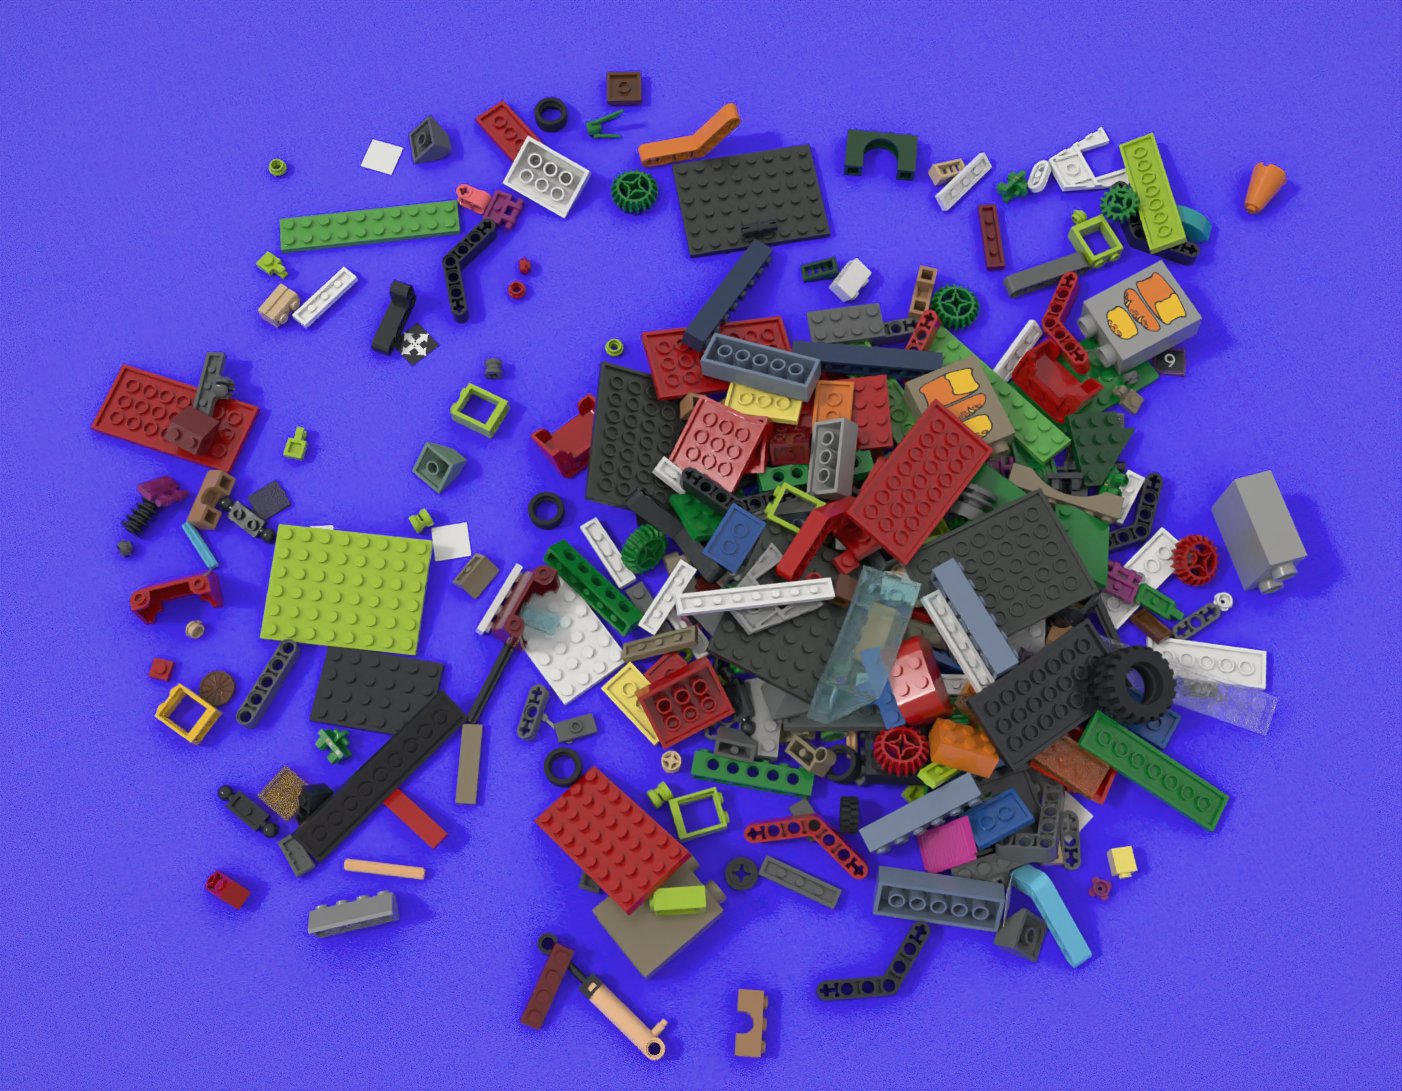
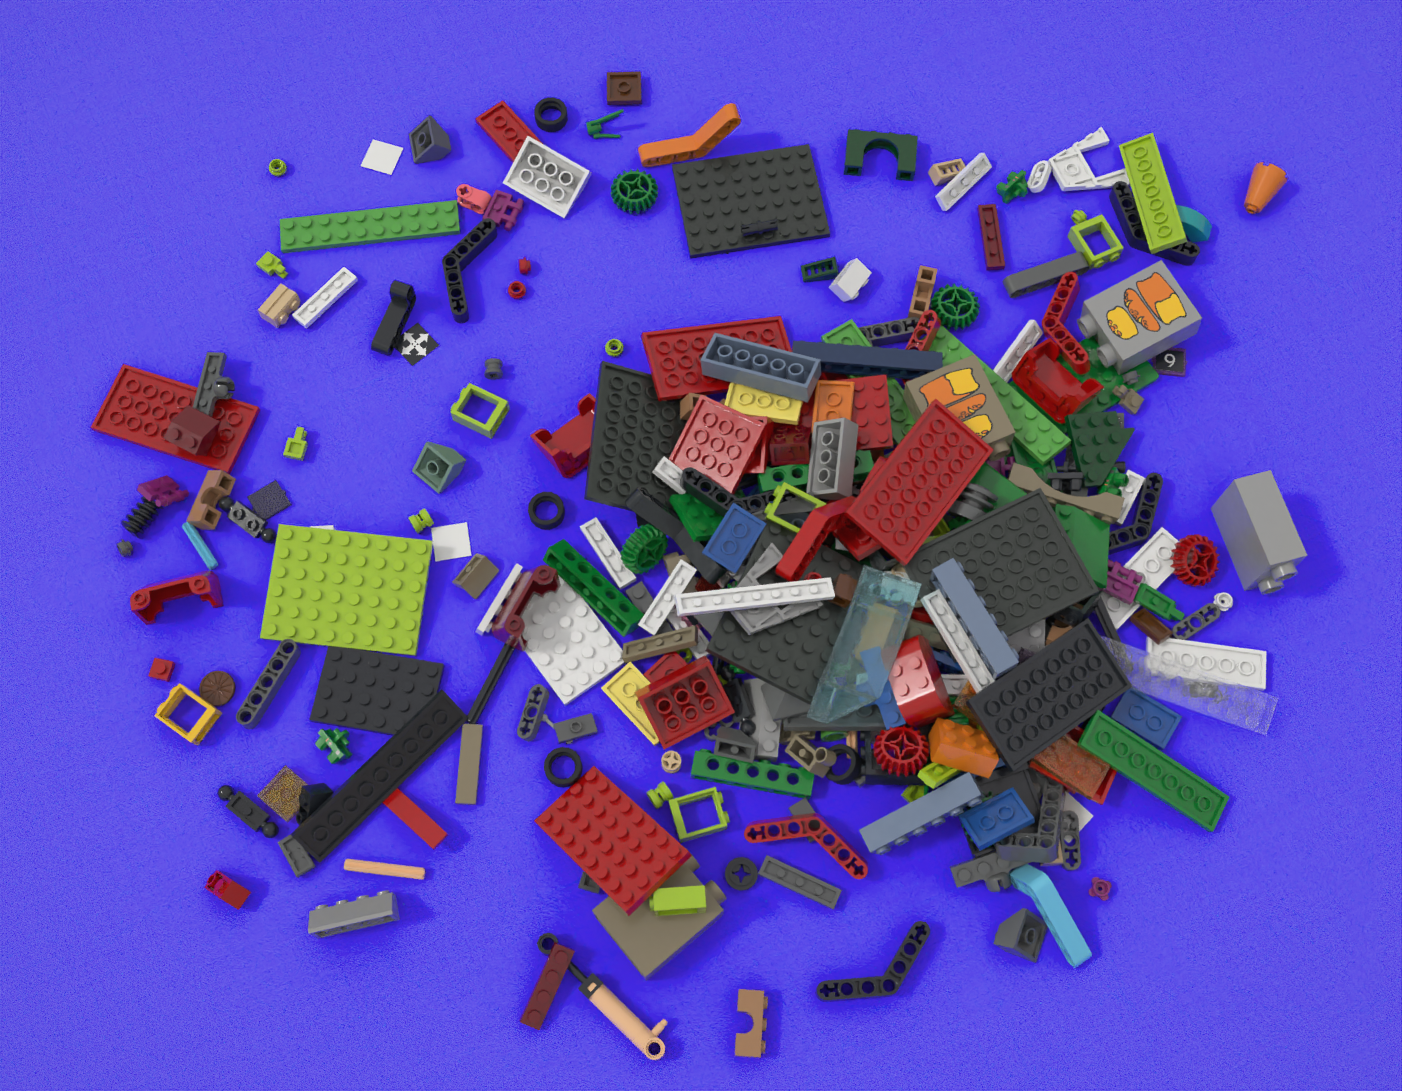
plate [185,620,205,639] -> none
clear light blue plate [518,602,561,636] -> none
dark blue brick [681,239,773,353] -> none
dark grey plate [806,303,886,344] -> none
red plate [831,549,860,574] -> none
black tyre [839,796,859,834] -> none
sand blue brick [873,866,1005,932] -> none
dark pink window [916,816,978,874] -> none
white sticker [1003,873,1013,927] -> none
black tyre [1094,645,1177,725] -> none
green gear [1100,184,1140,223] -> none
light yellow brick [1106,846,1137,879] -> none

